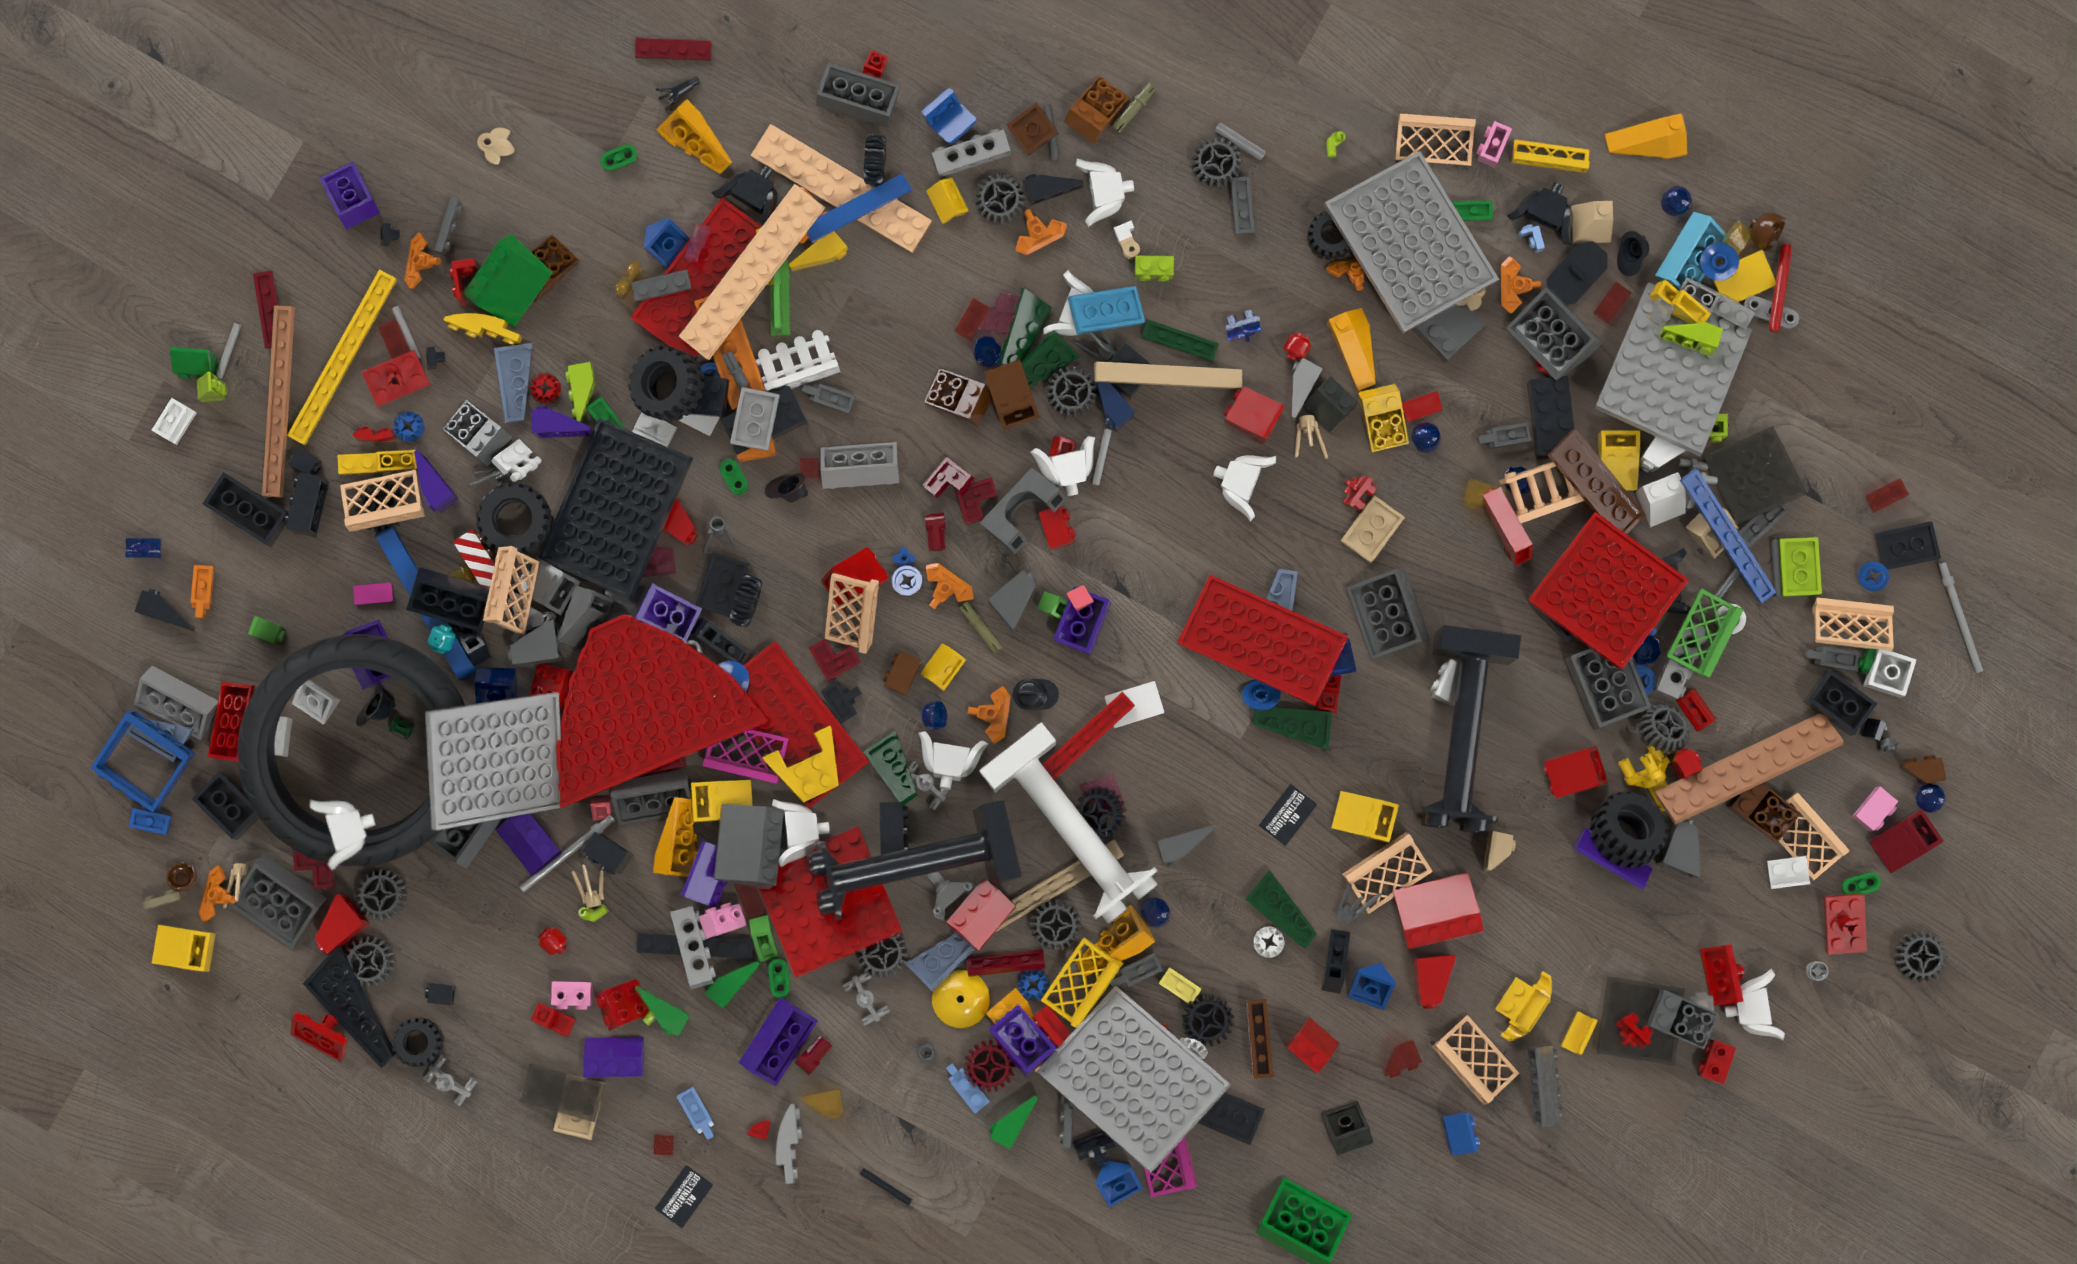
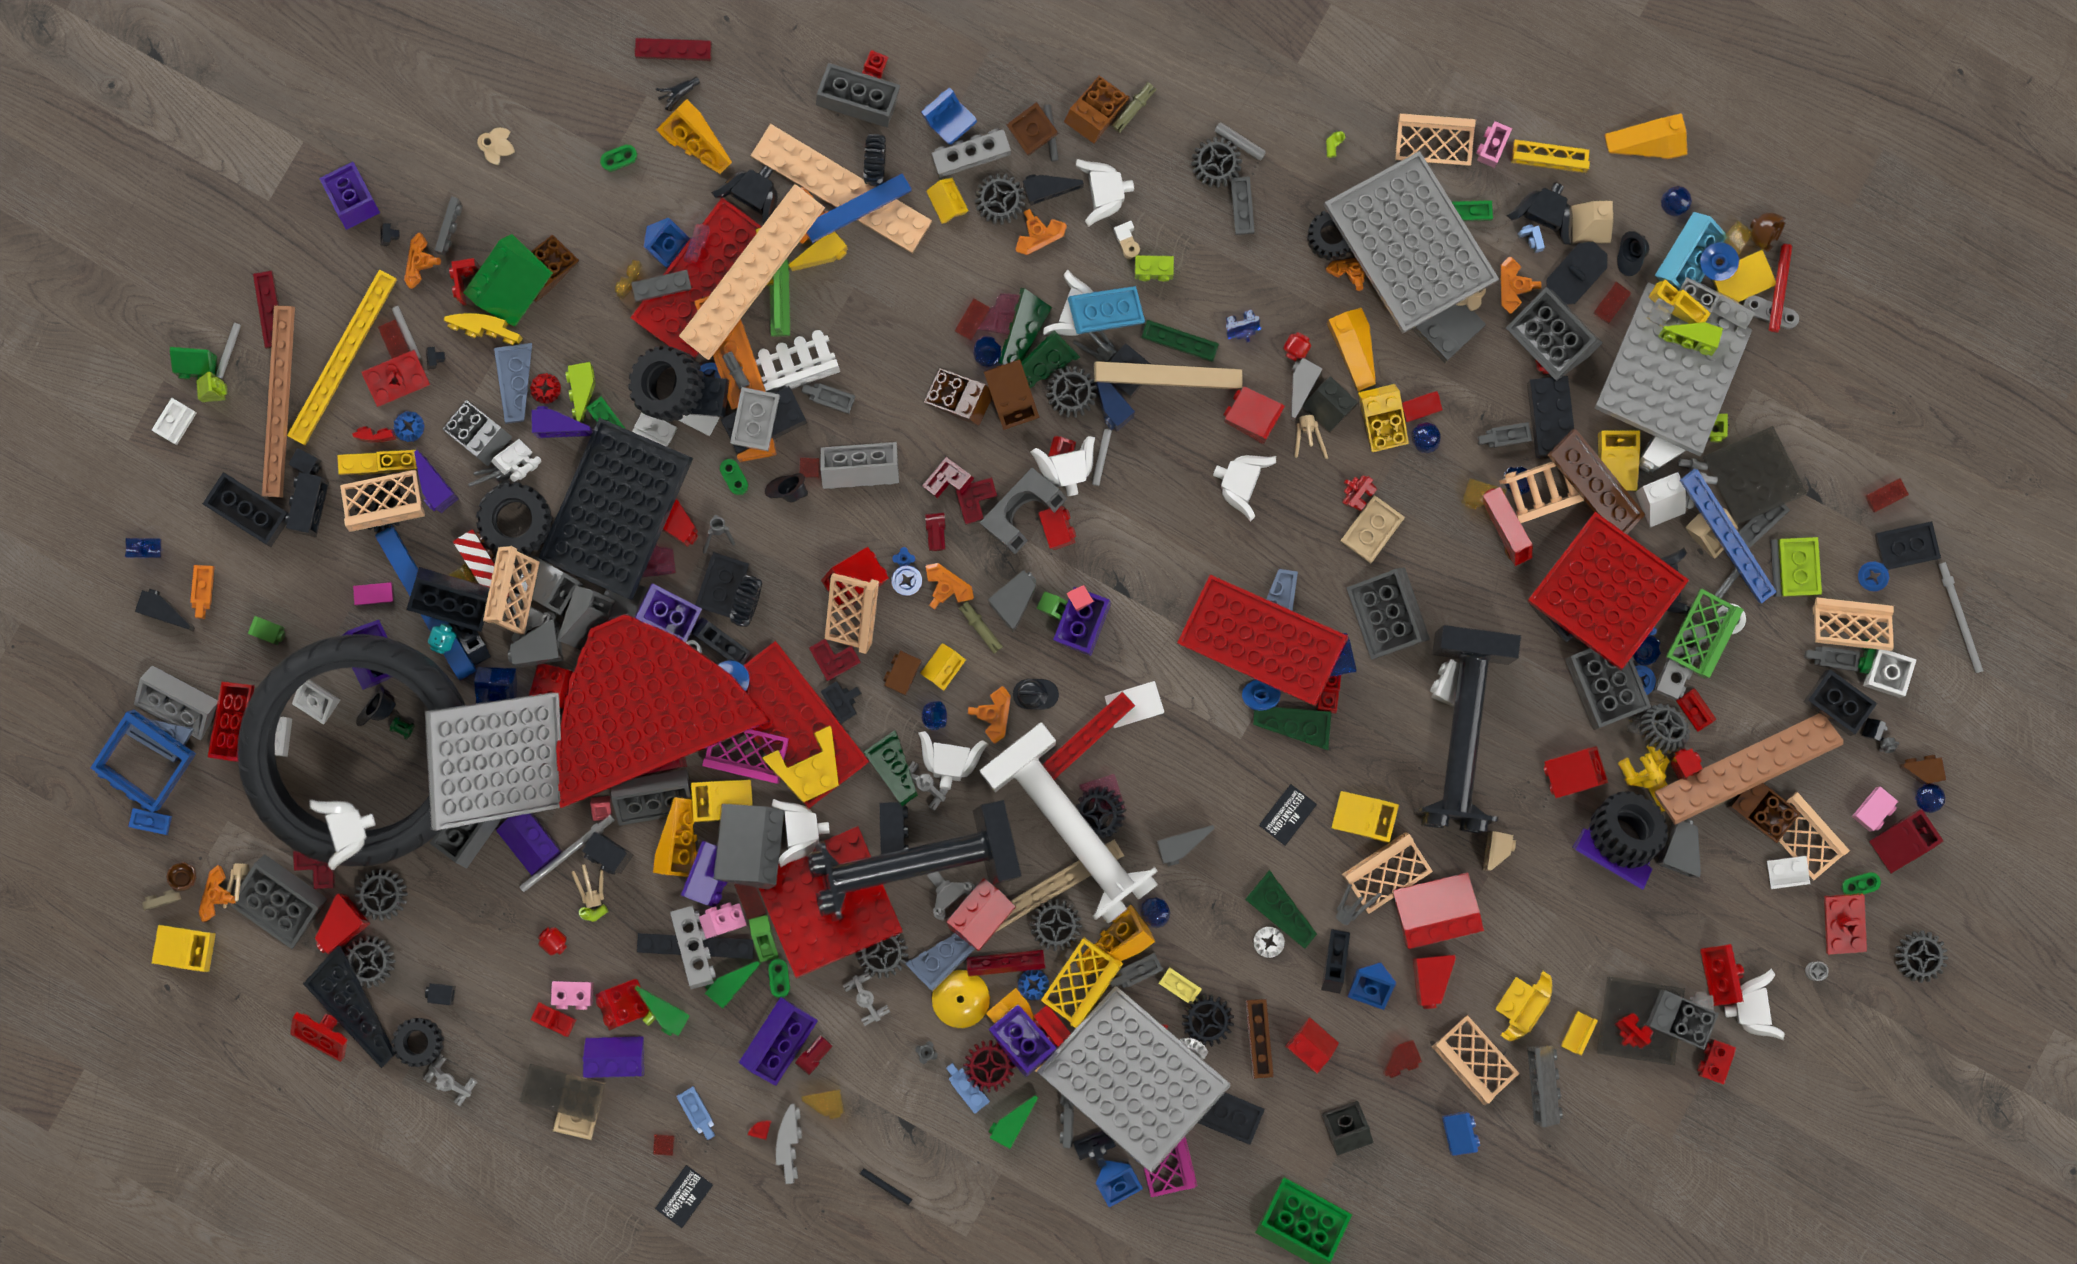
black brick [192,771,259,840] -> none

